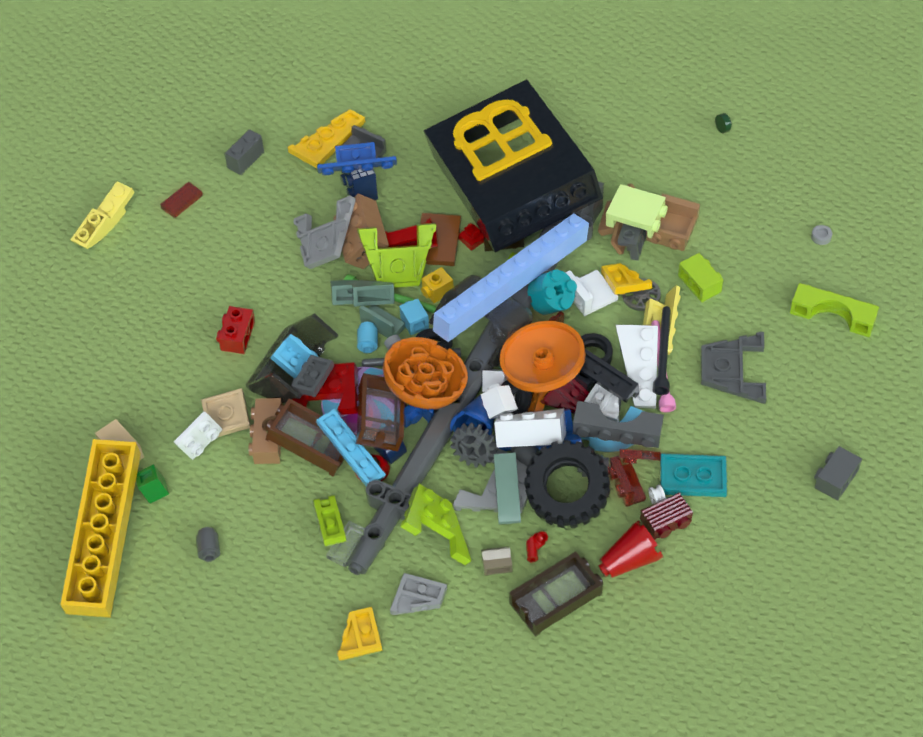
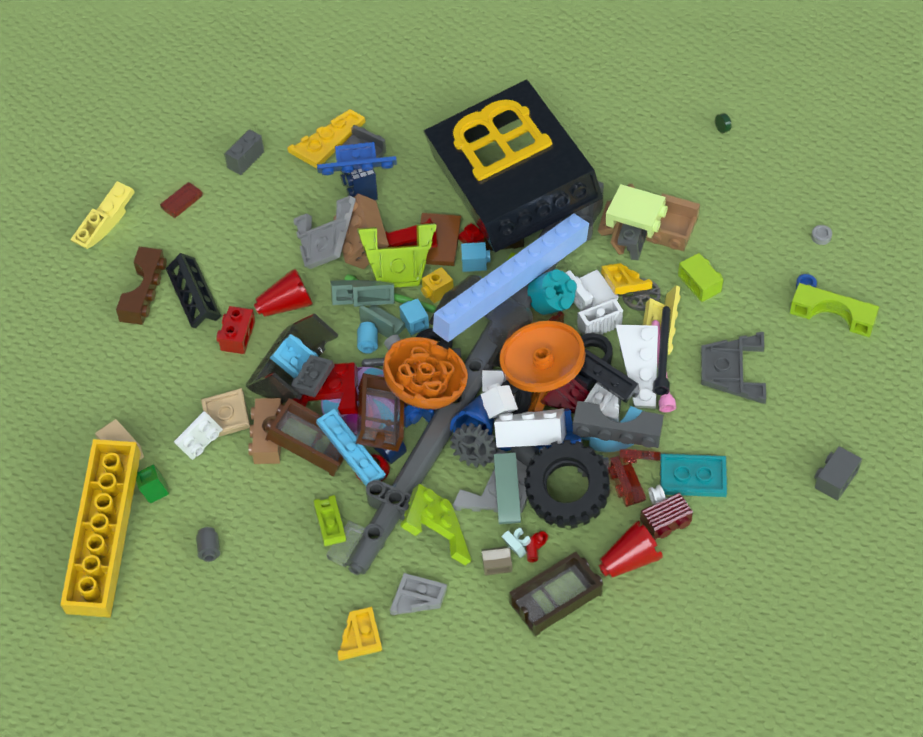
none -> reddish brown arch [116,246,167,325]
none -> black fence [165,253,221,328]
none -> red cone [254,269,313,317]
none -> medium azure brick [461,242,490,272]
none -> light aqua tile [502,528,531,559]
none -> white brick [577,298,623,335]
none -> blue tile [796,274,817,289]

